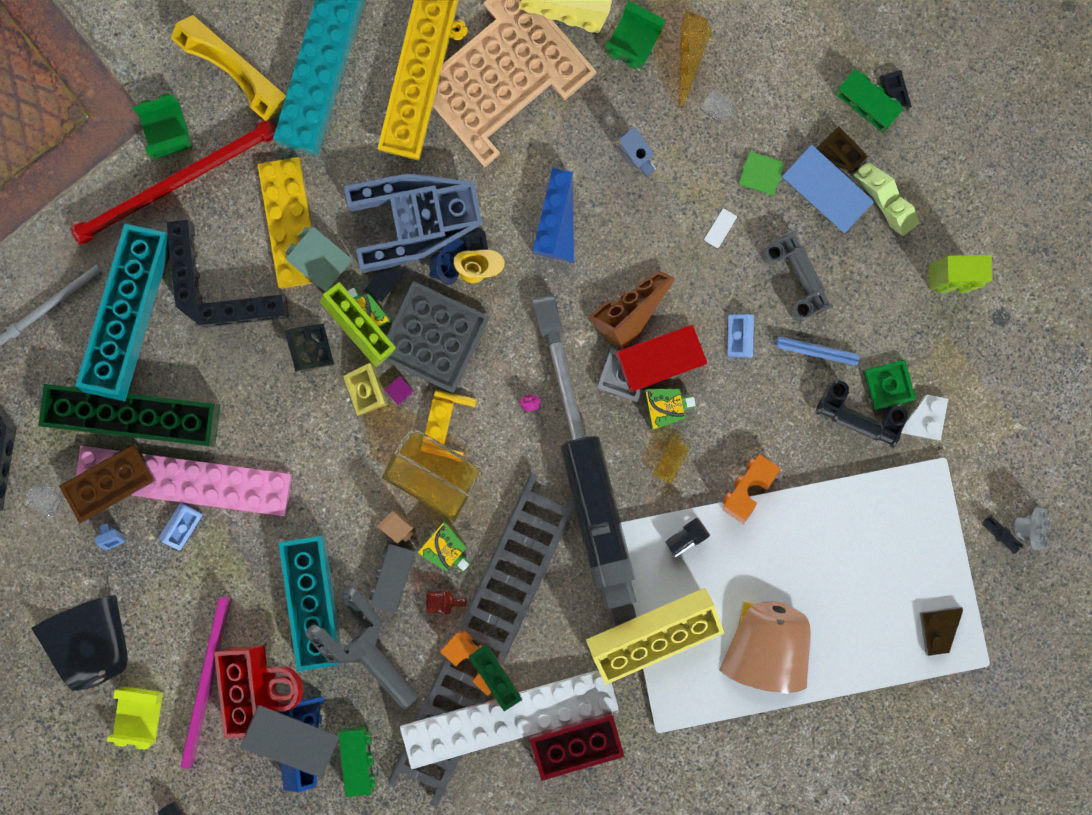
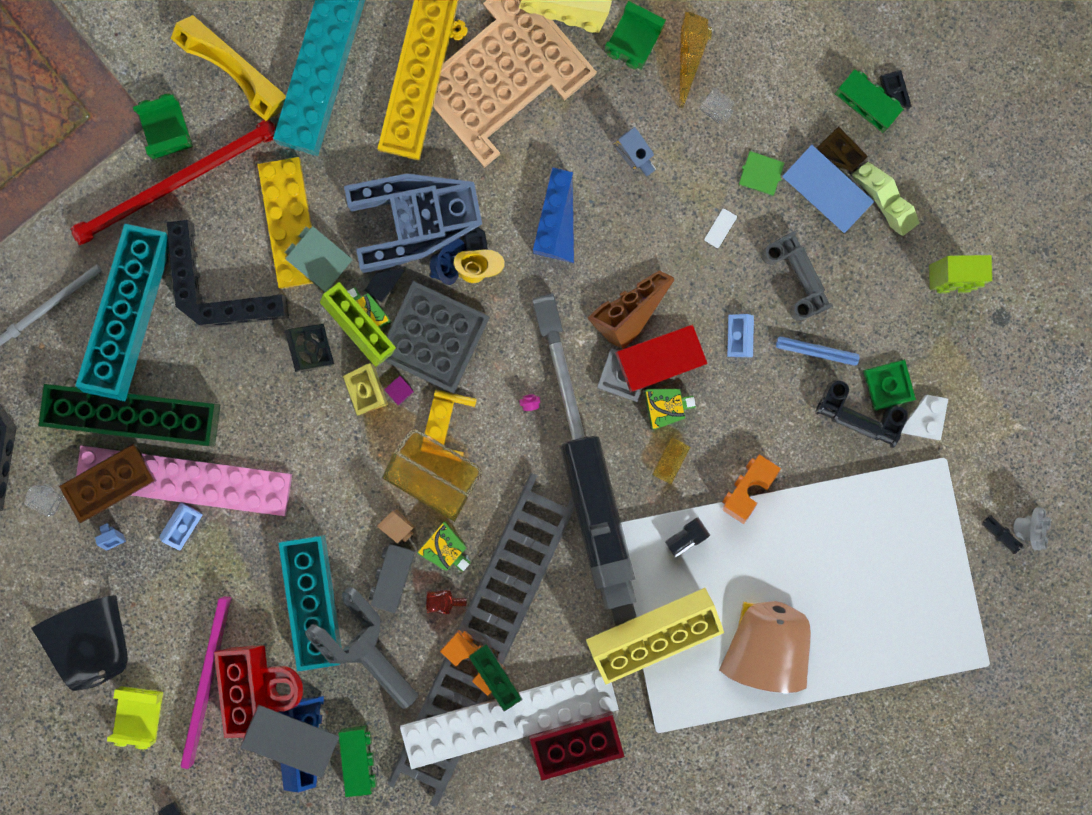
dark brown wing [920,607,963,656] -> none

